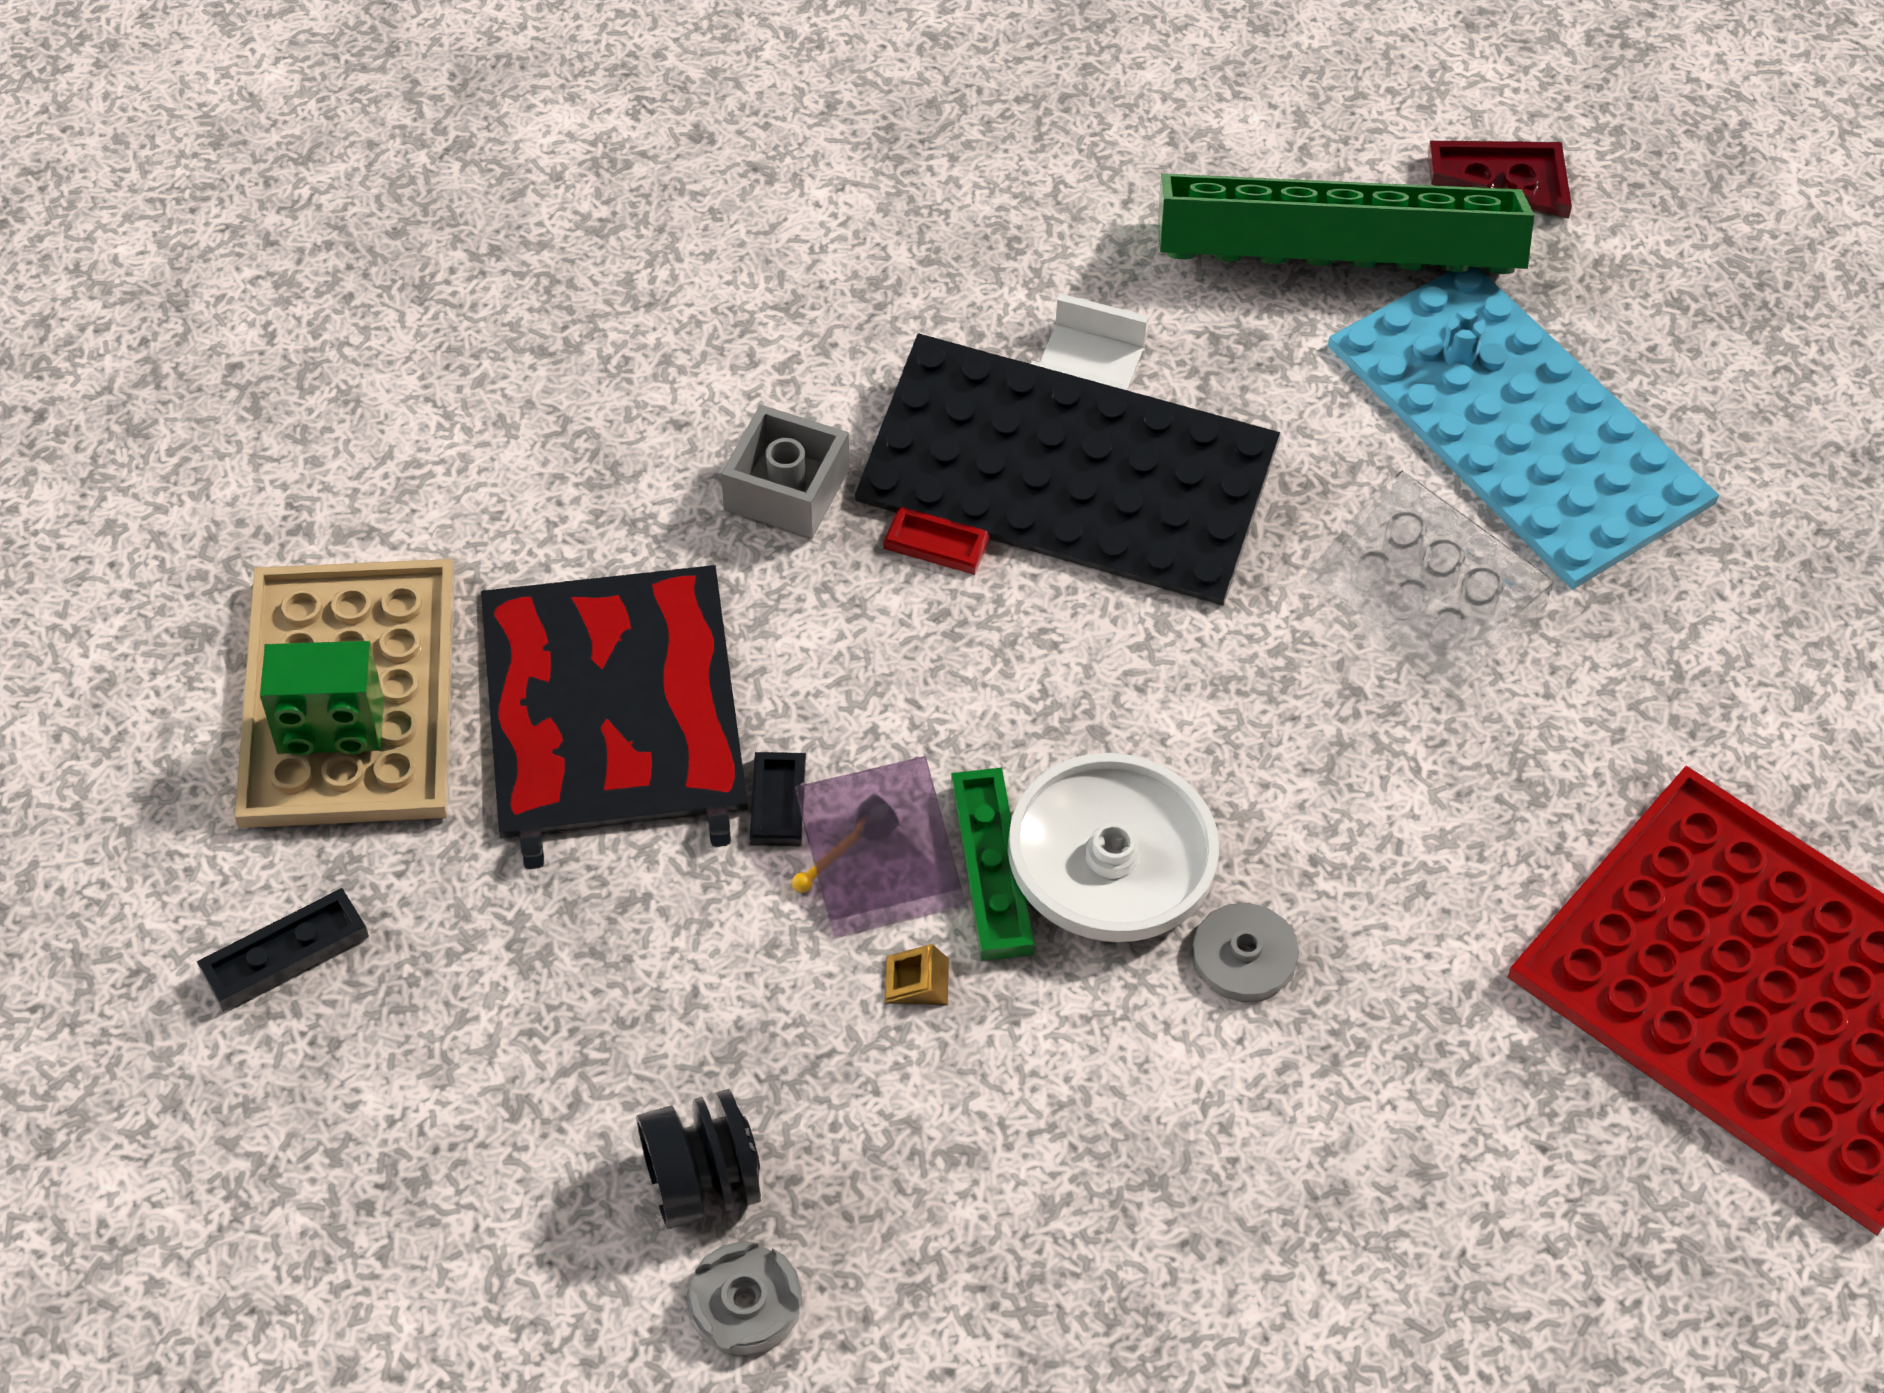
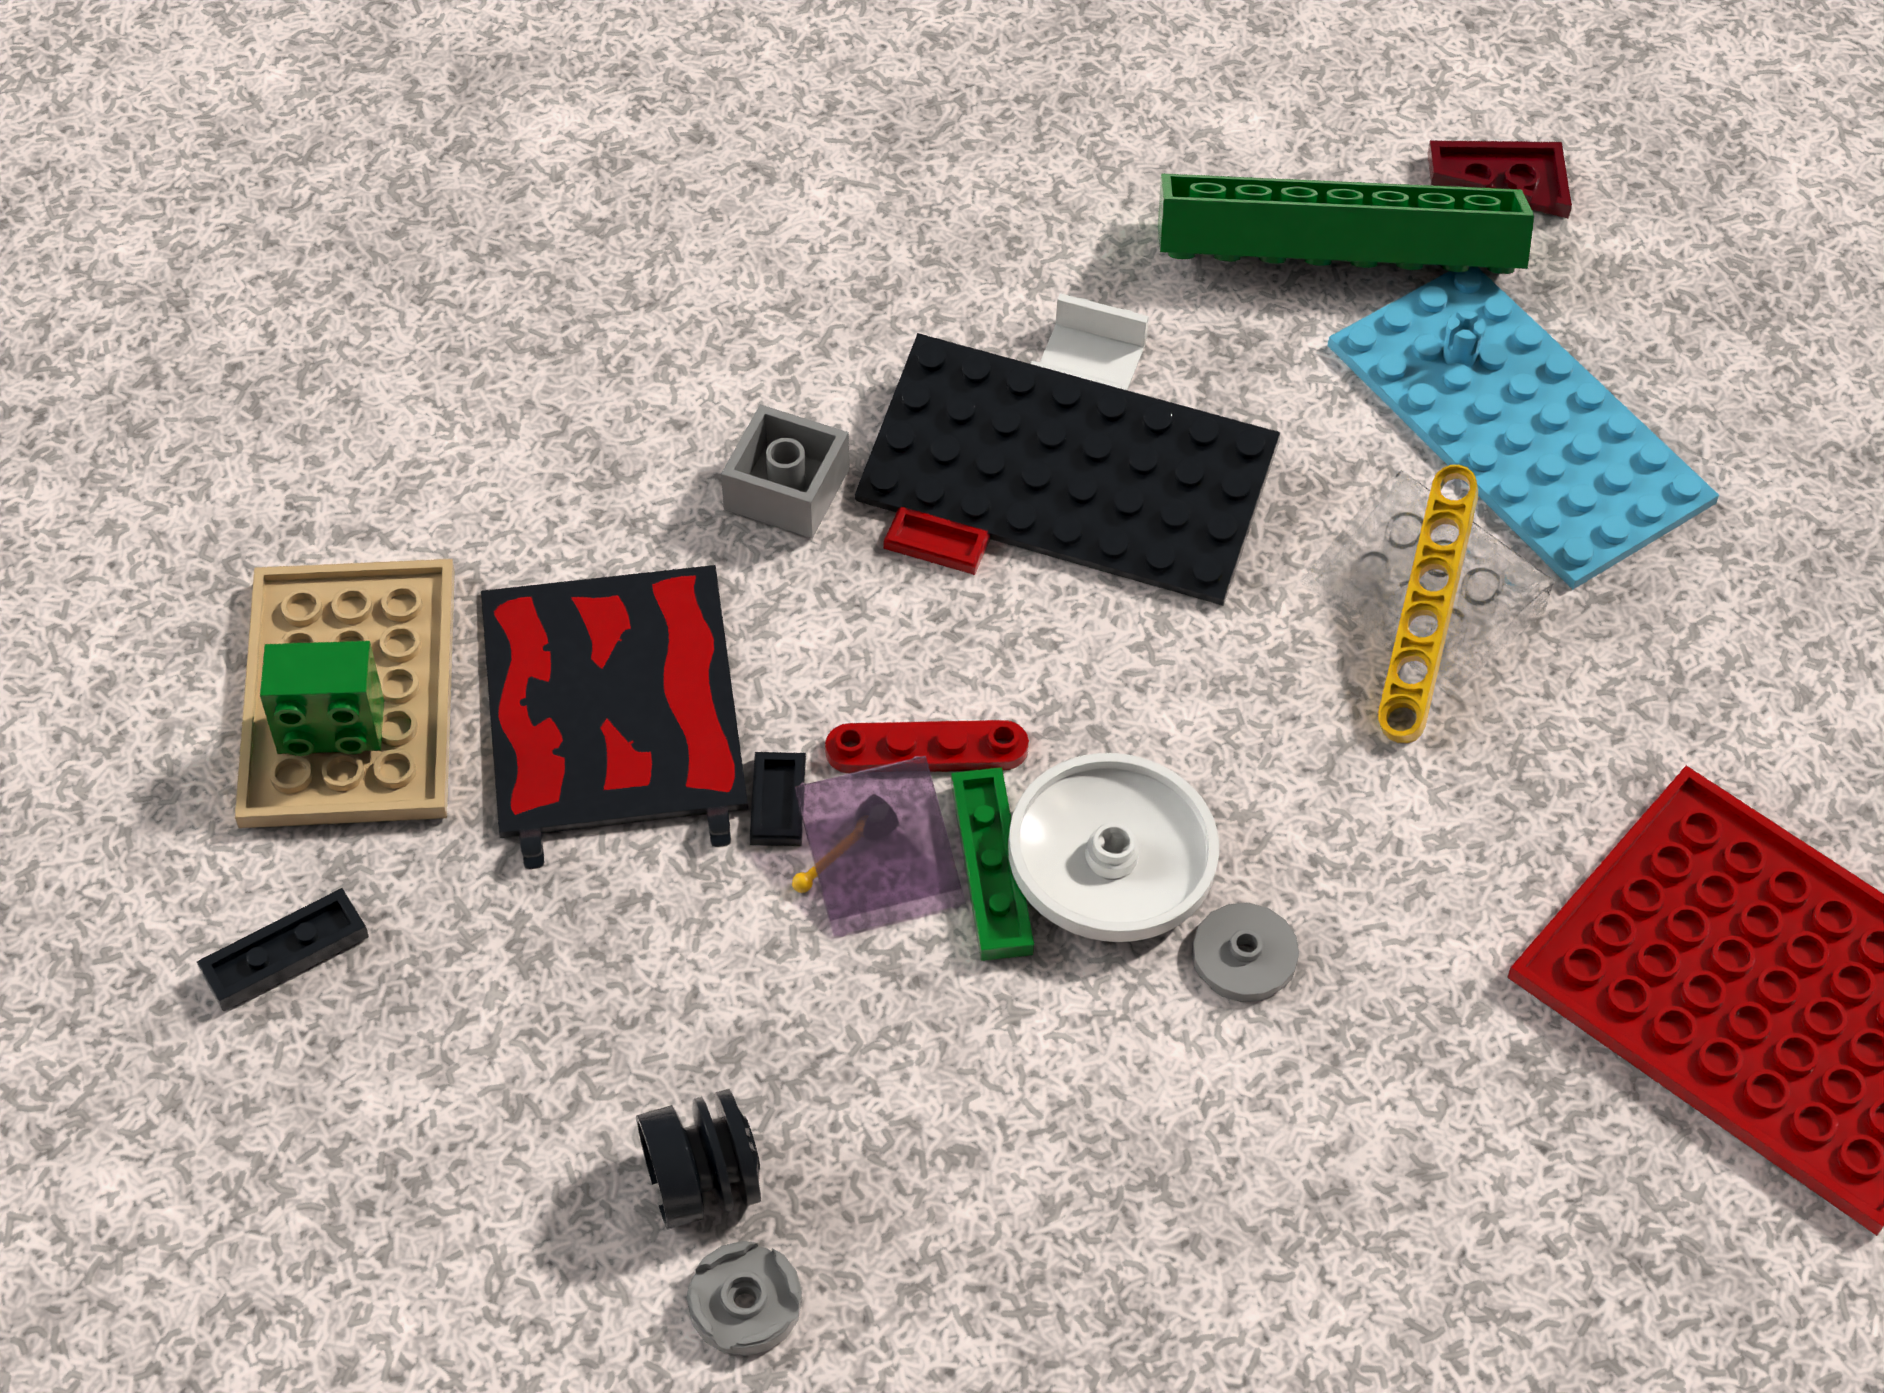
pearl gold slope [885,944,949,1005] -> none
none -> red plate [825,720,1029,774]
none -> yellow beam [1378,465,1478,743]

